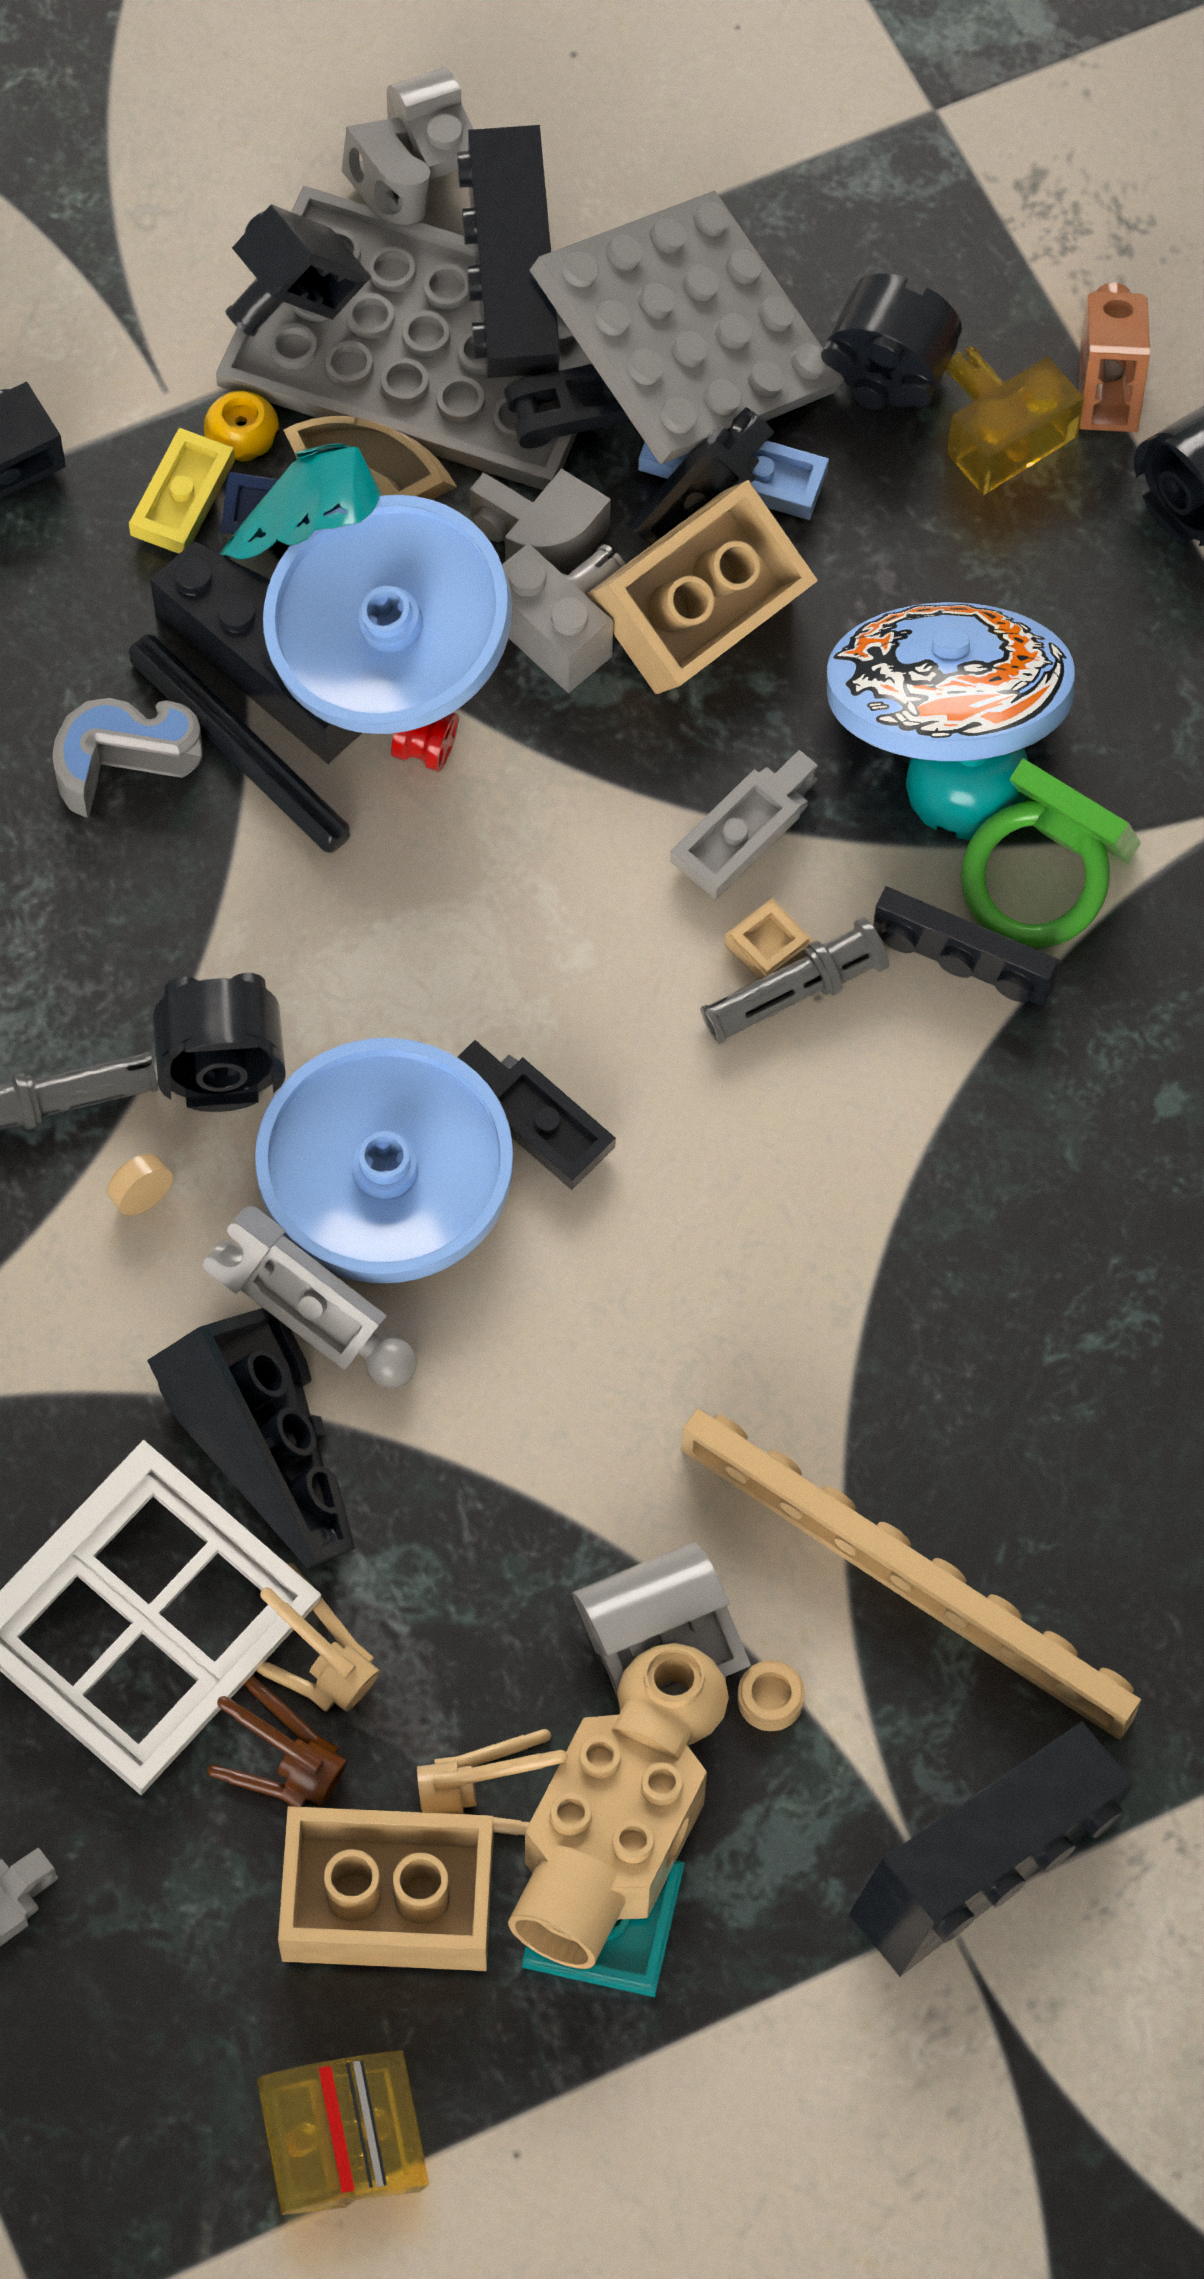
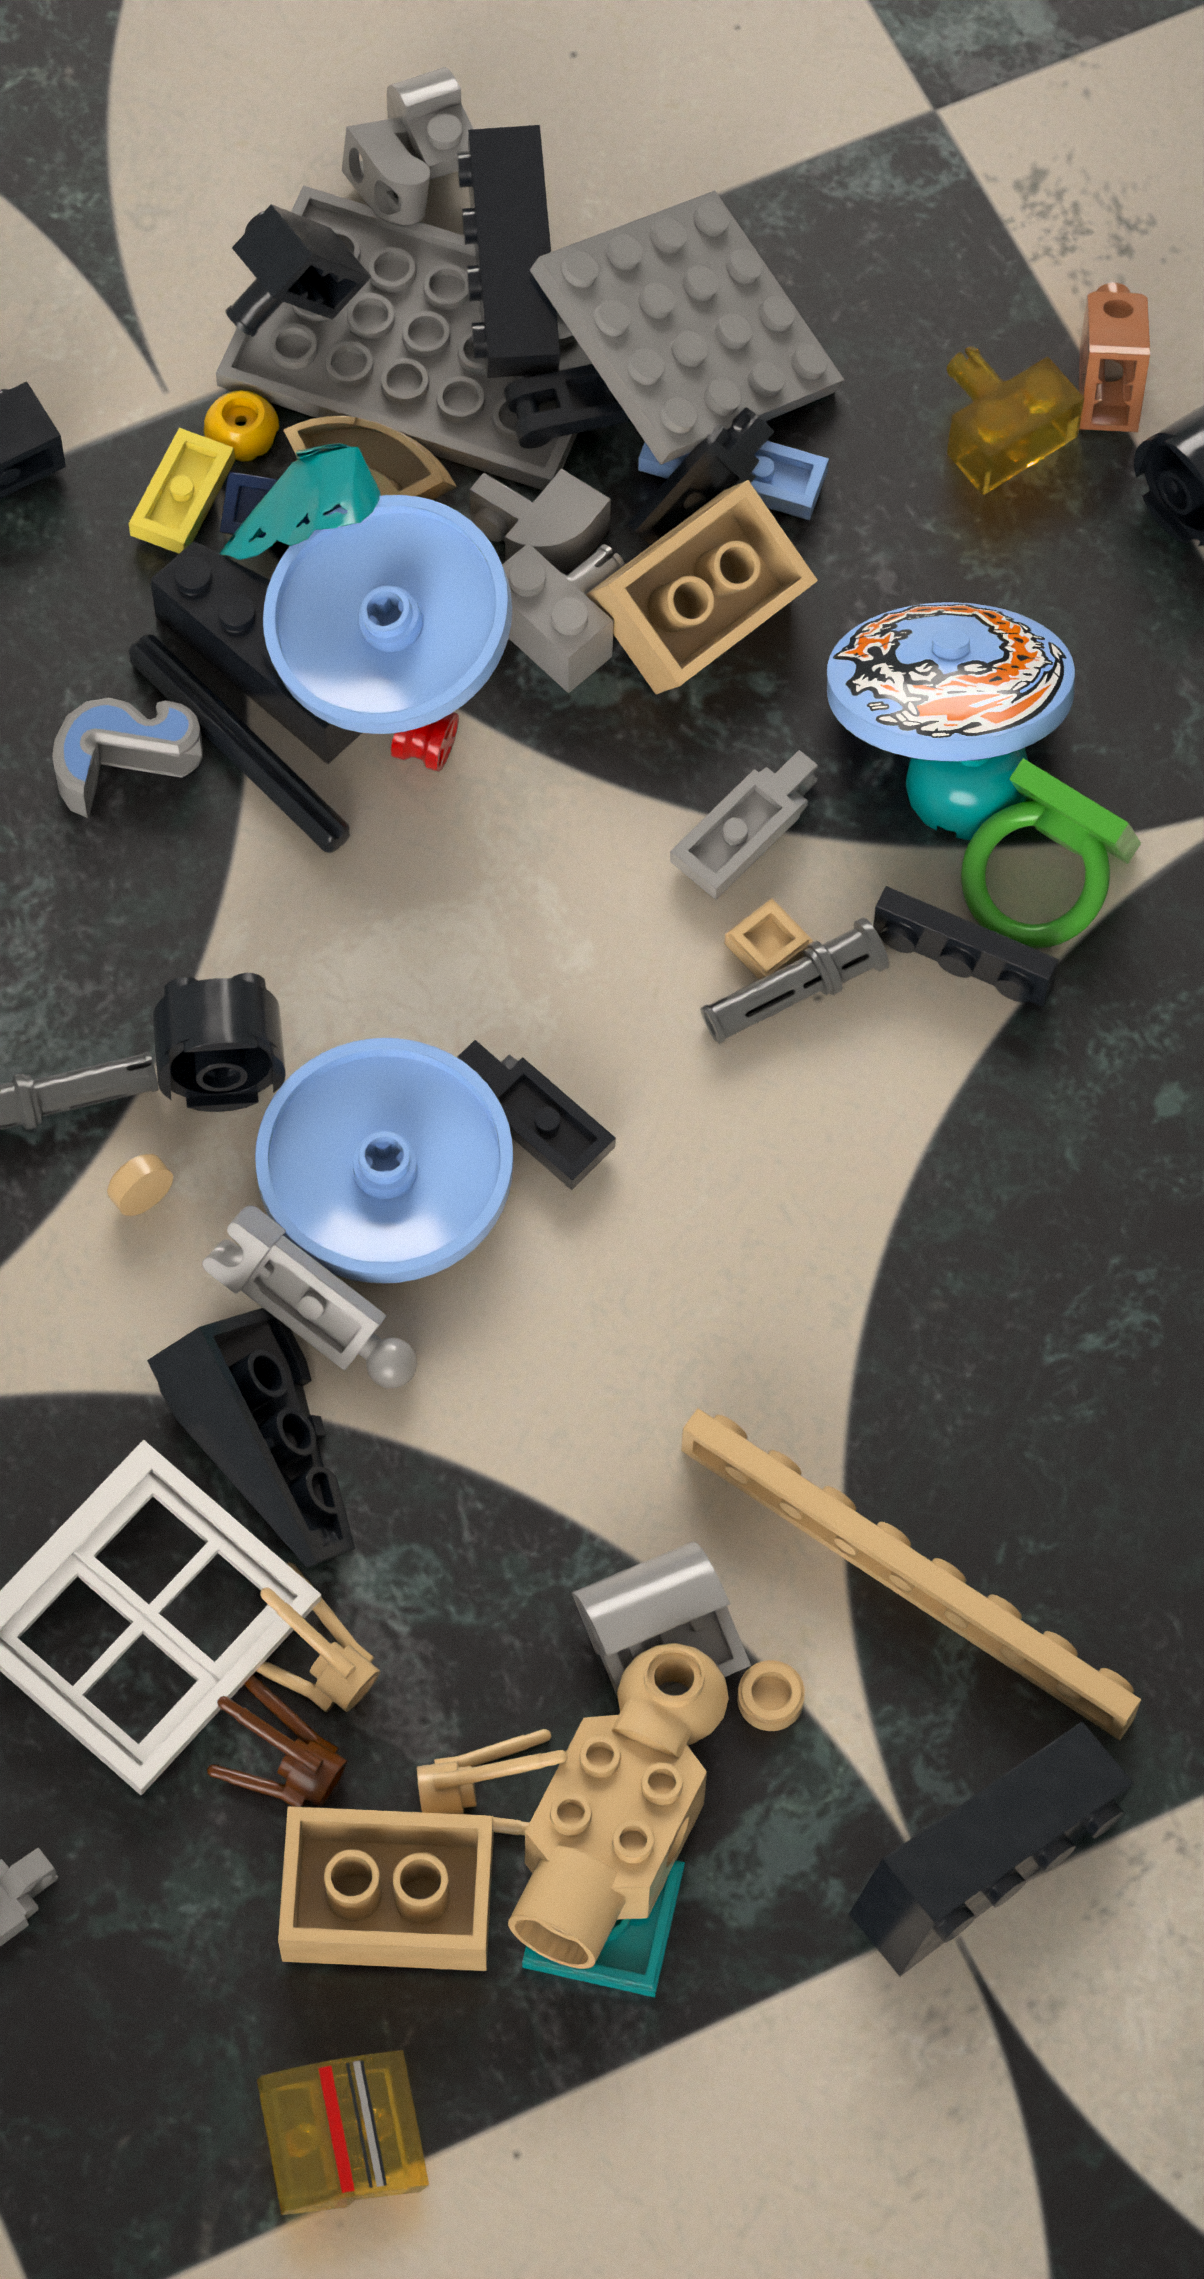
black brick [821,273,962,410] -> none

